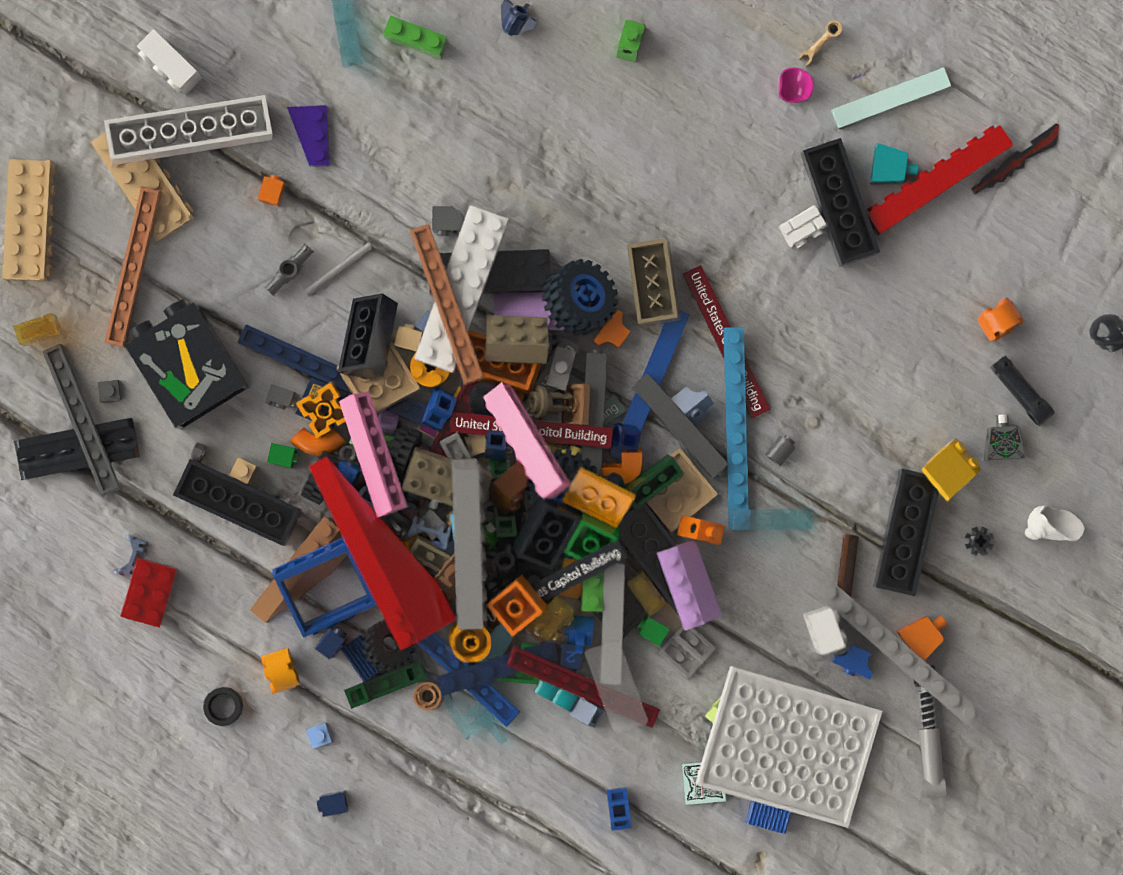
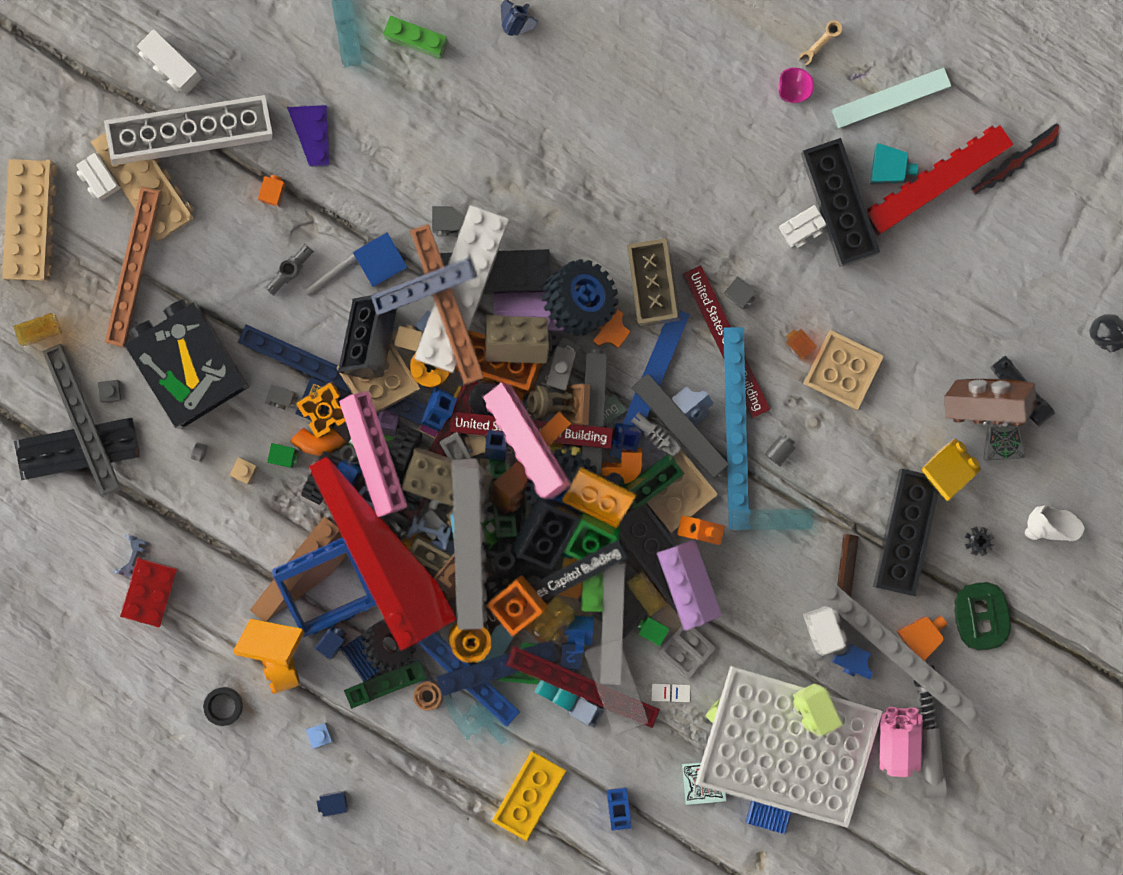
black brick [173,459,303,546] -> none
bright green torso [616,19,646,62] -> none
orange brick [978,297,1025,343] -> none
none -> white brick [76,152,121,201]
none -> light orange tile [233,619,304,666]
none -> blue tile [353,232,407,287]
none -> plate [371,258,478,315]
none -> yellow tile [492,750,567,841]
none -> orange sticker [539,412,571,447]
none -> light grey hinge [631,412,681,457]
none -> white sticker [652,684,690,702]
none -> dark grey brick [724,276,756,308]
none -> clear orange brick [784,329,817,361]
none -> yellowish green piece [793,684,842,736]
none -> tan plate [803,330,884,410]
none -> bright pink brick [880,707,923,777]
none -> piece [944,379,1037,427]
none -> dark green piece [954,582,1011,651]

